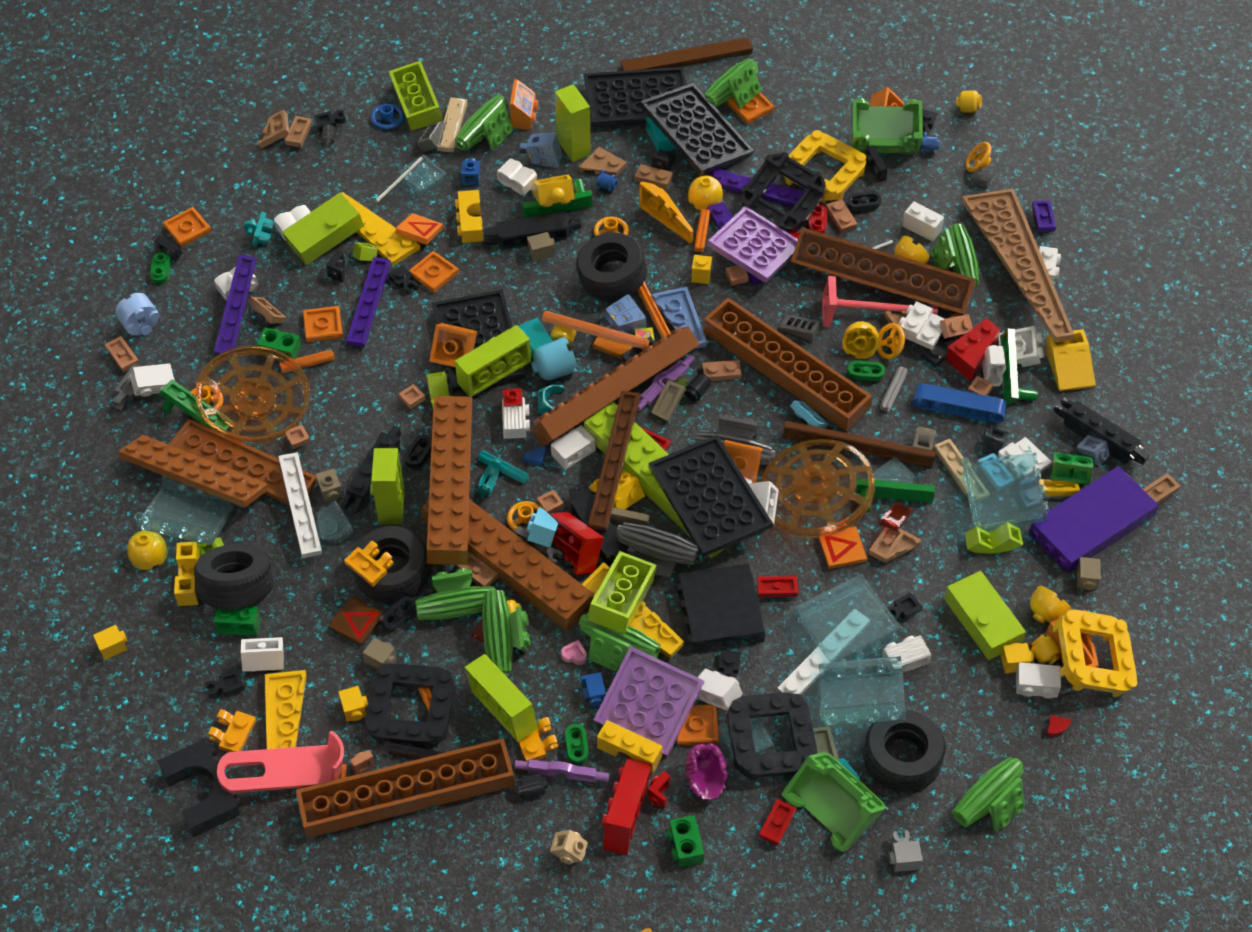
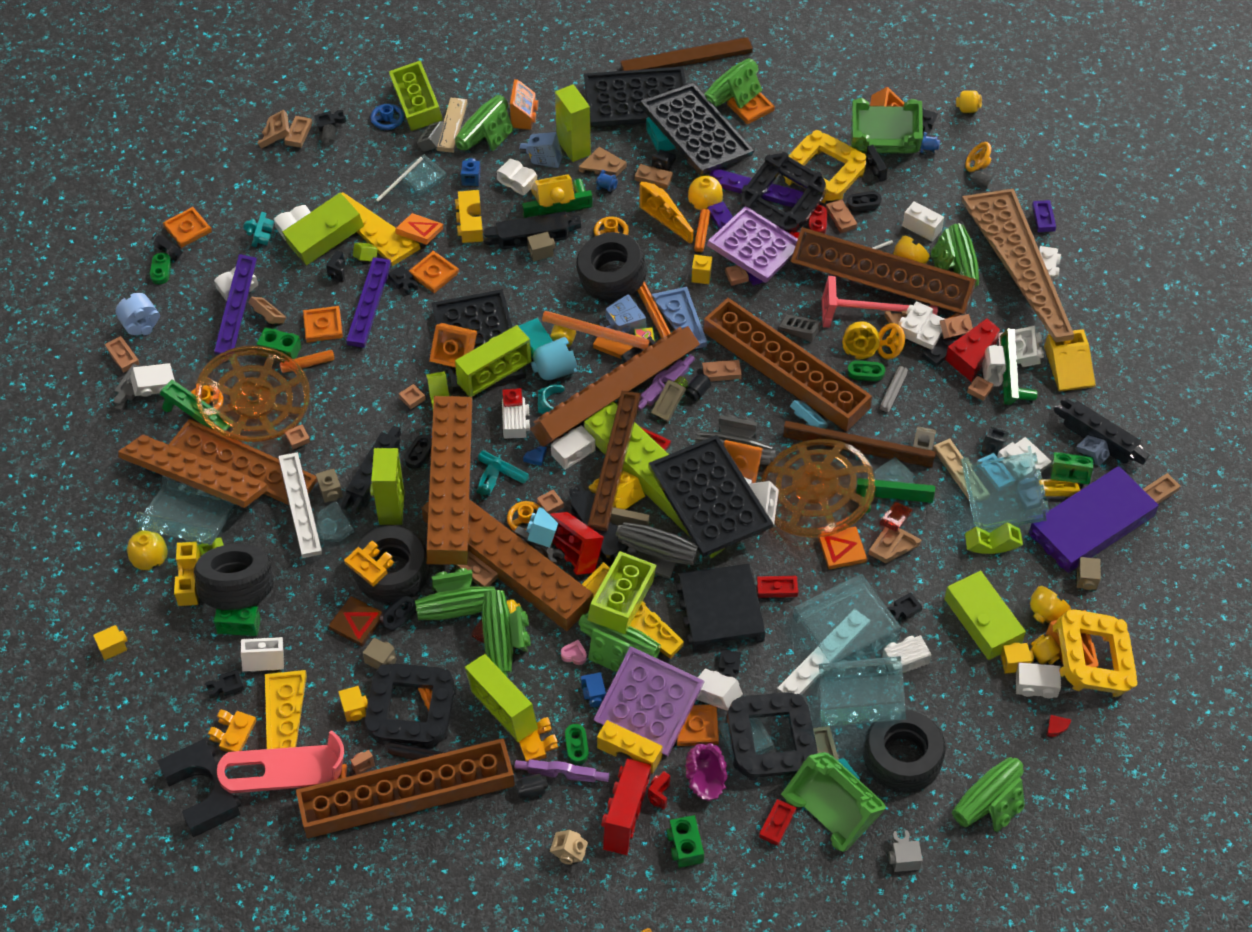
blue beam [913,384,1007,423] -> none

